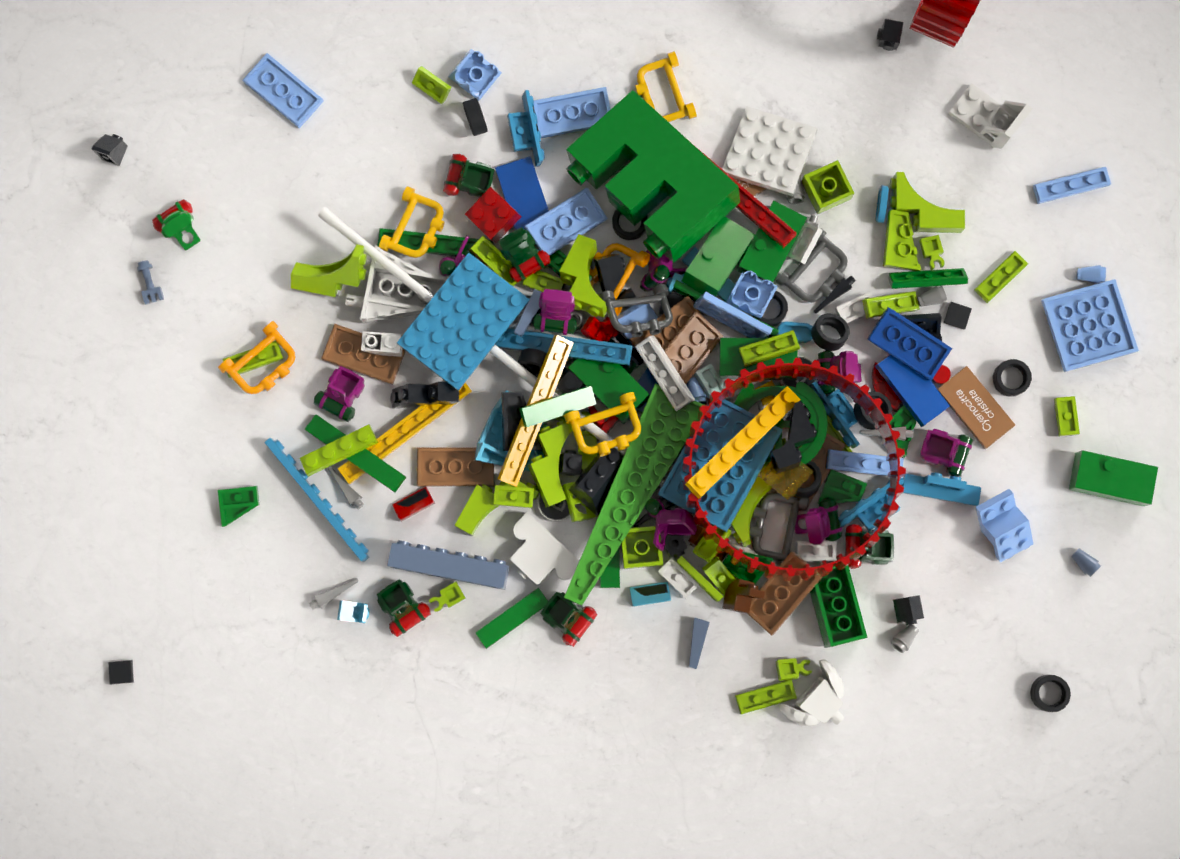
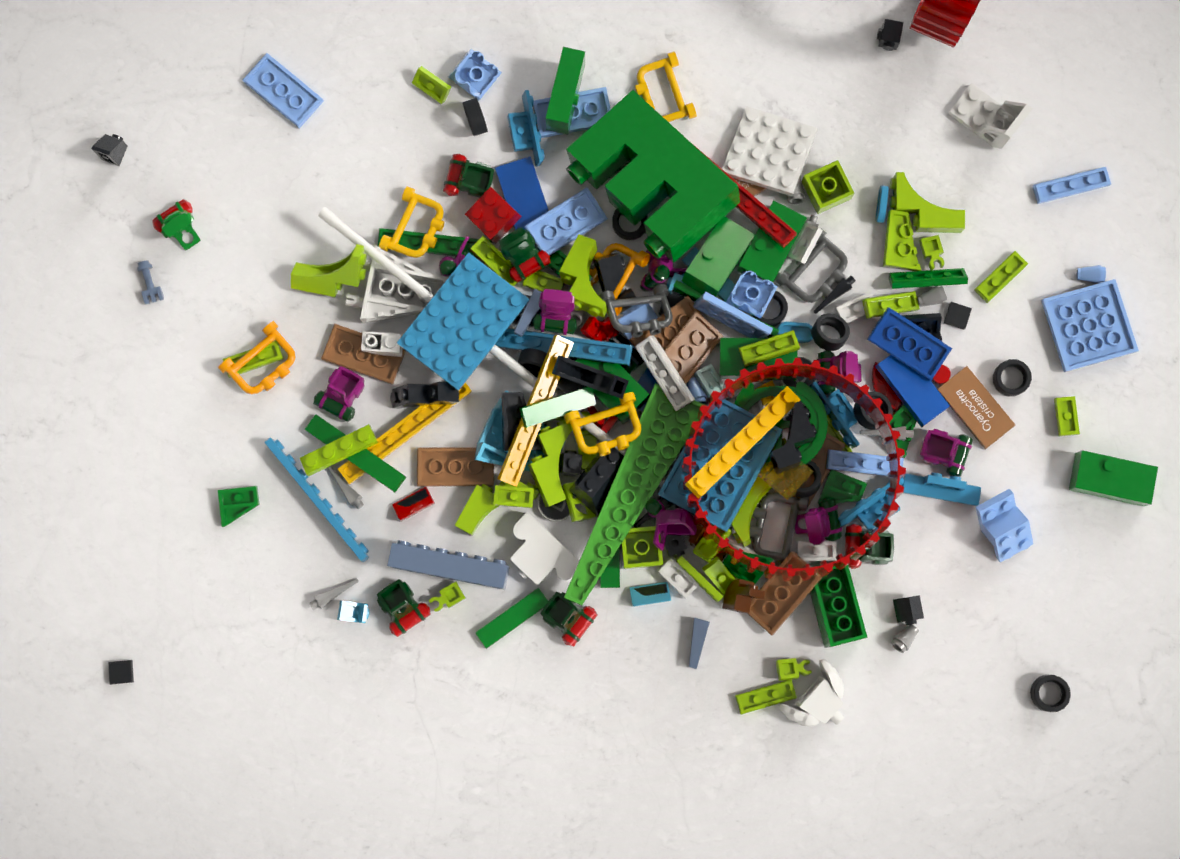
sand blue cone [1071,548,1101,577] -> none
none -> green brick [545,46,585,135]
none -> black arch [552,355,629,399]

